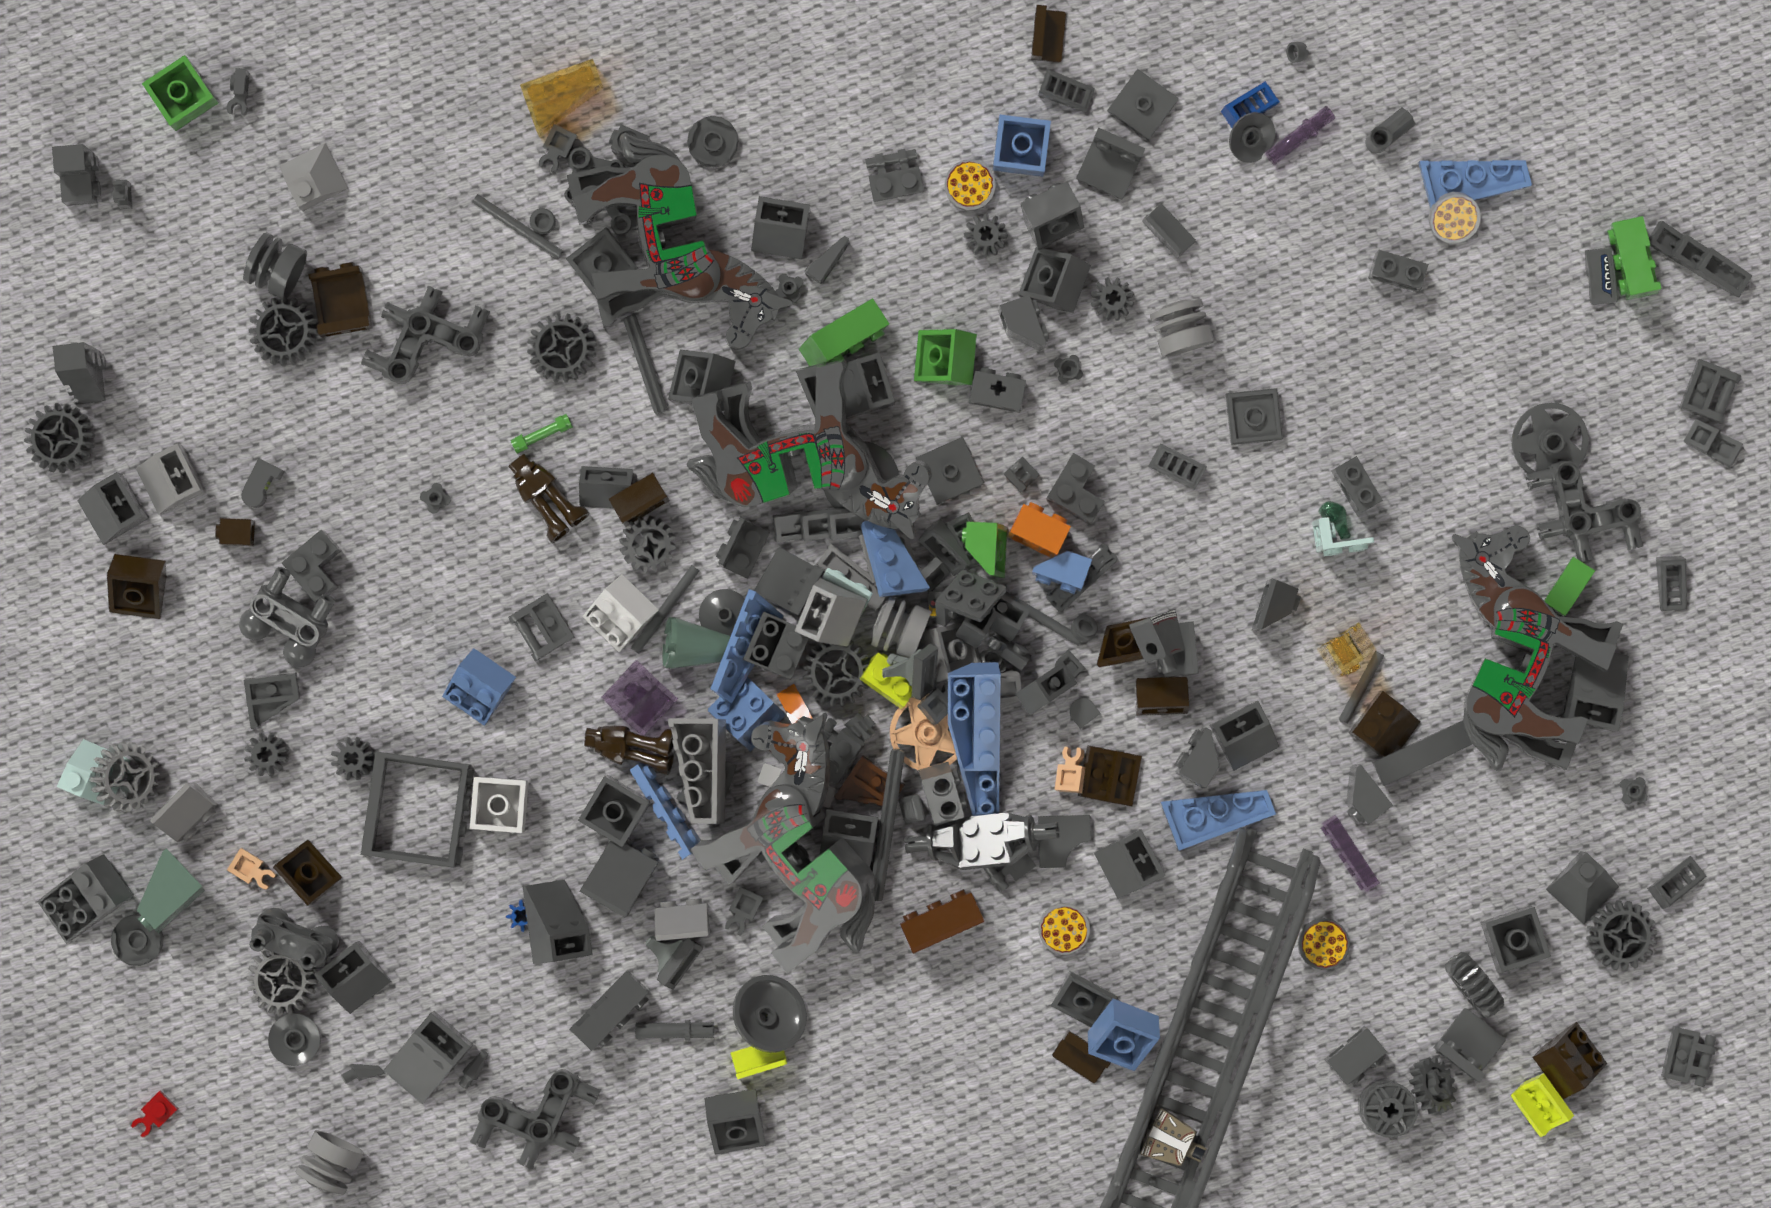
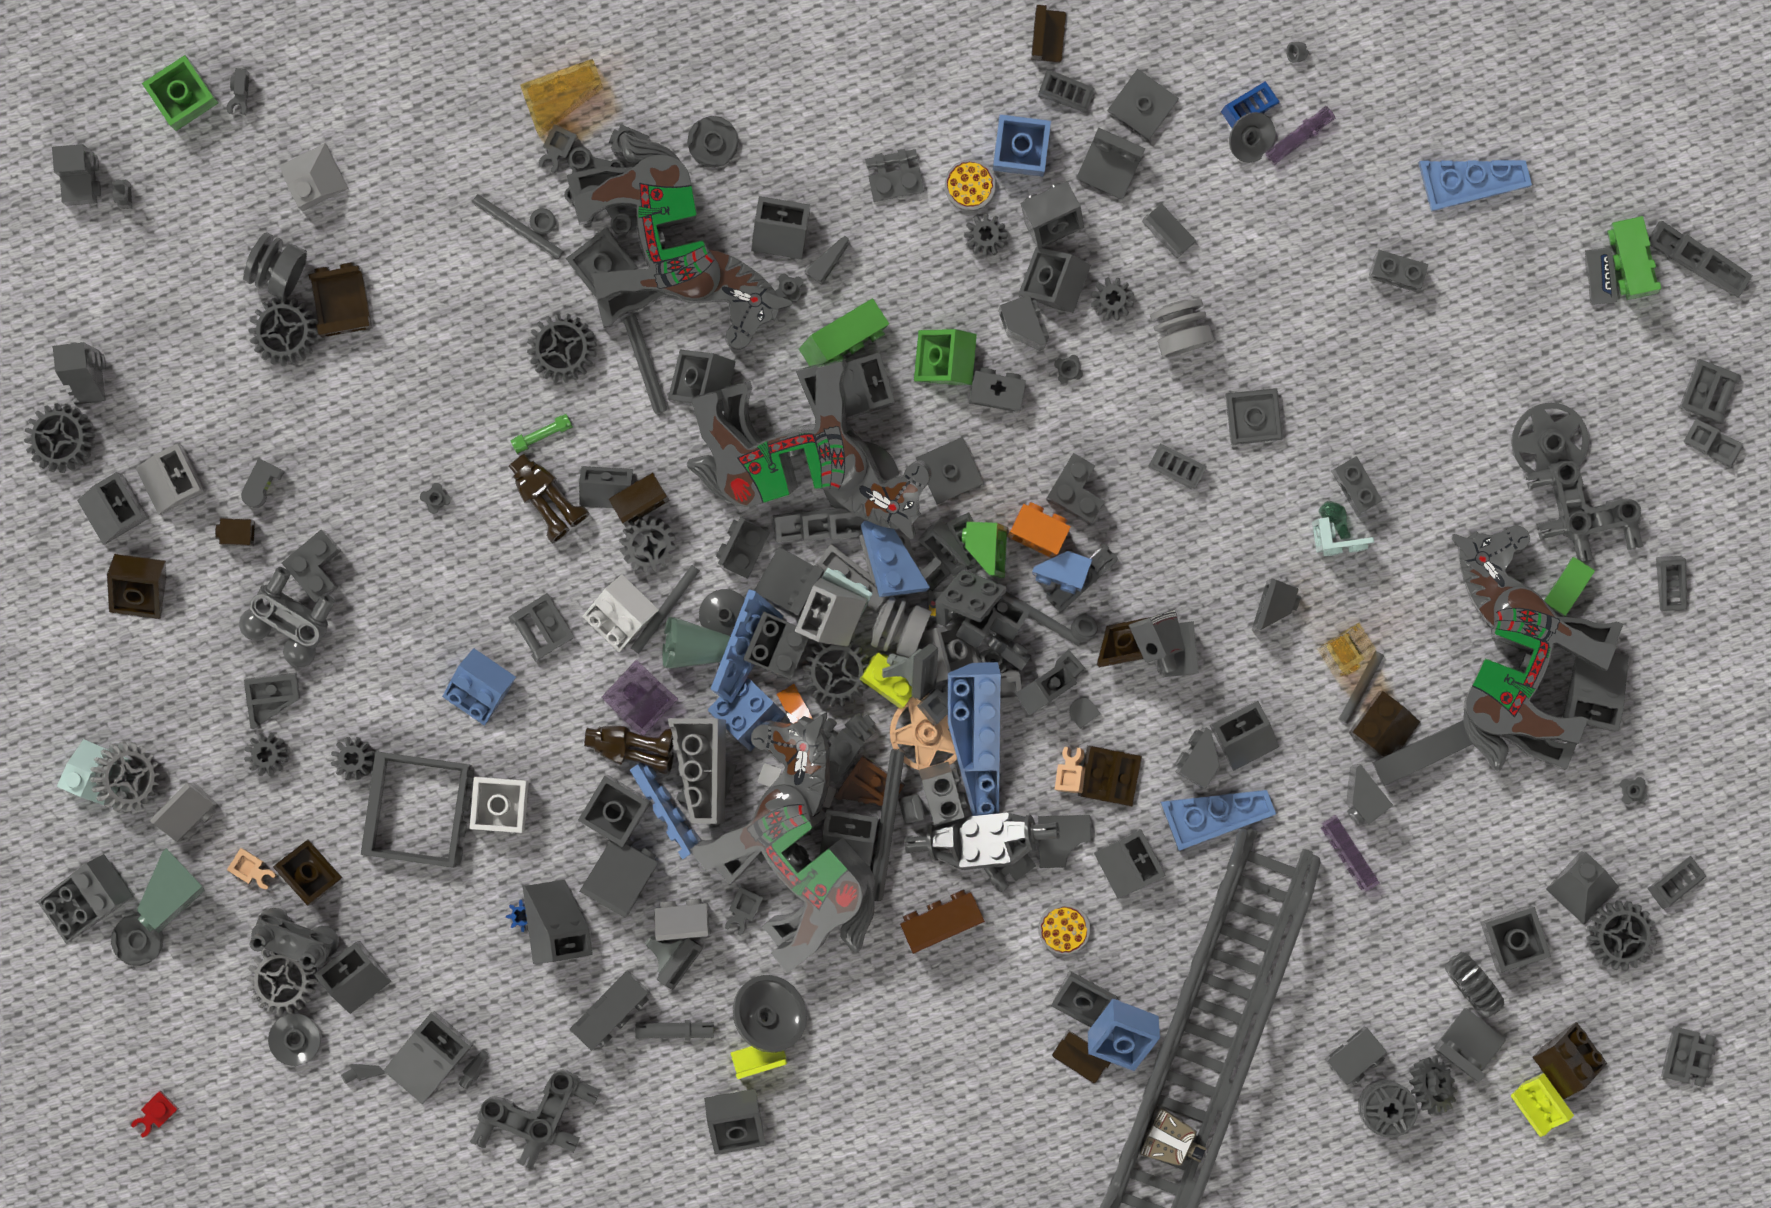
light grey wheel [295,1130,364,1195] -> none
dark grey pin [361,286,490,384] -> none
dark grey tile [1004,456,1040,493] -> none
dark brown panel [1136,677,1189,716] -> none
tile [1298,918,1350,970] -> none
dark grey piece [1365,107,1416,154] -> none
tile [1428,192,1481,244] -> none

